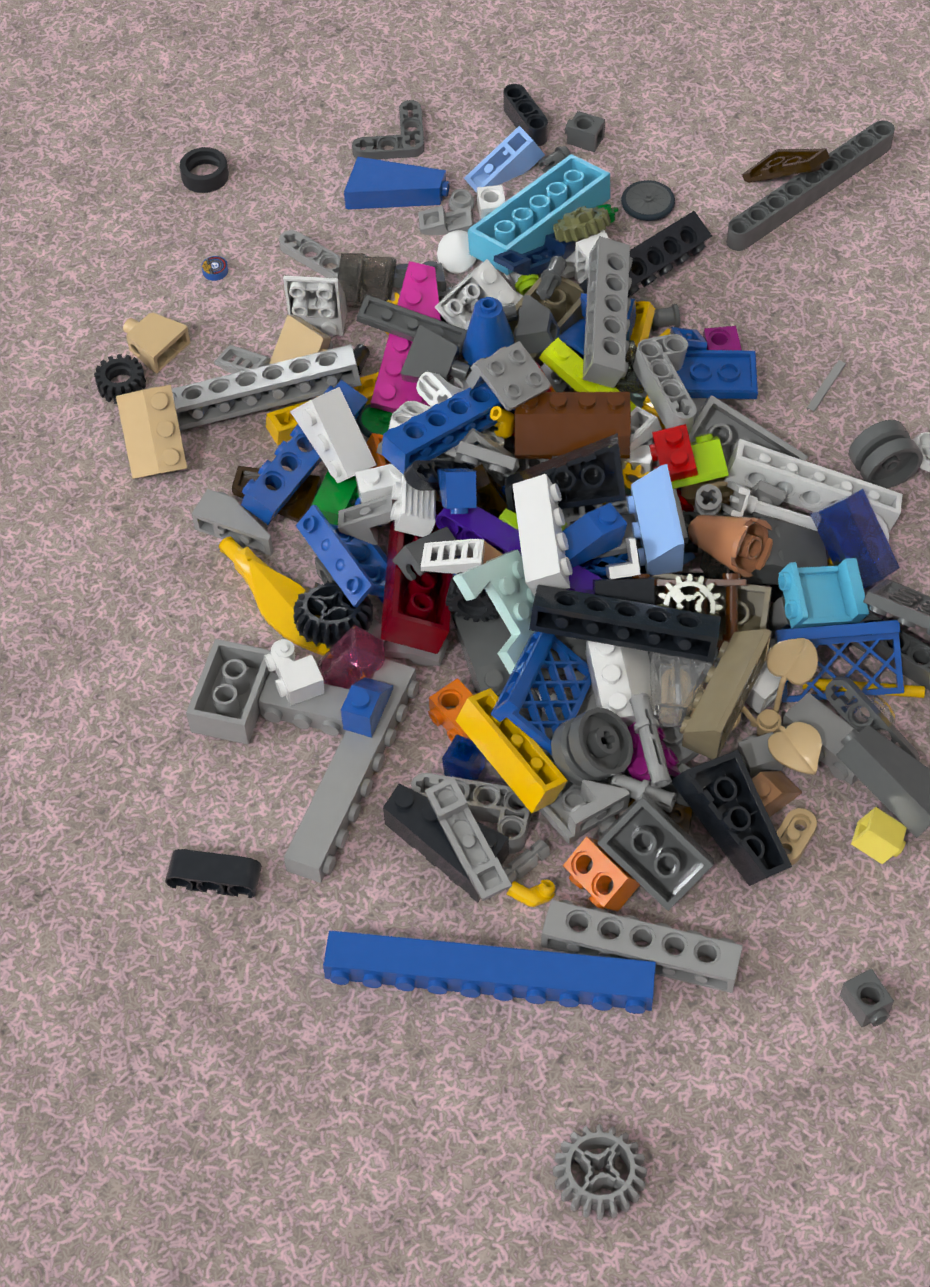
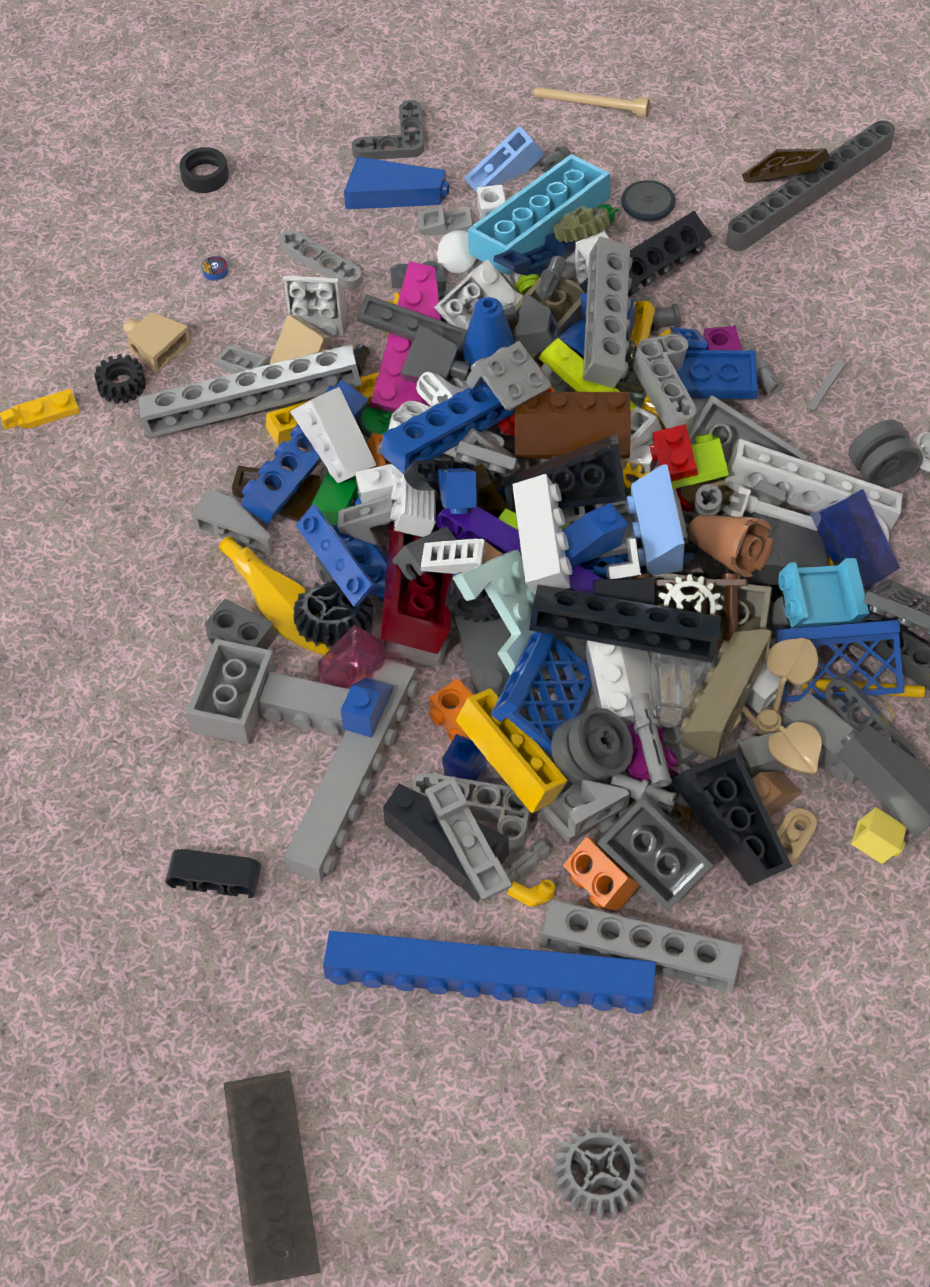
tan slope [116,385,188,479] -> none
white brick [264,639,324,706] -> none
clear smoke slope [338,253,397,309] -> none
light grey plate [449,189,474,211] -> none
yellow arm [490,406,515,439] -> none
black beam [503,84,548,146] -> none
dark grey brick [565,111,605,152] -> none
dark grey brick [840,968,894,1028] -> none
none -> yellow hinge [0,388,80,430]
none -> dark grey brick [205,599,276,649]
none -> clear smoke plate [223,1071,321,1286]
none -> tan piece [533,87,650,118]
none -> light grey pin [743,347,783,396]

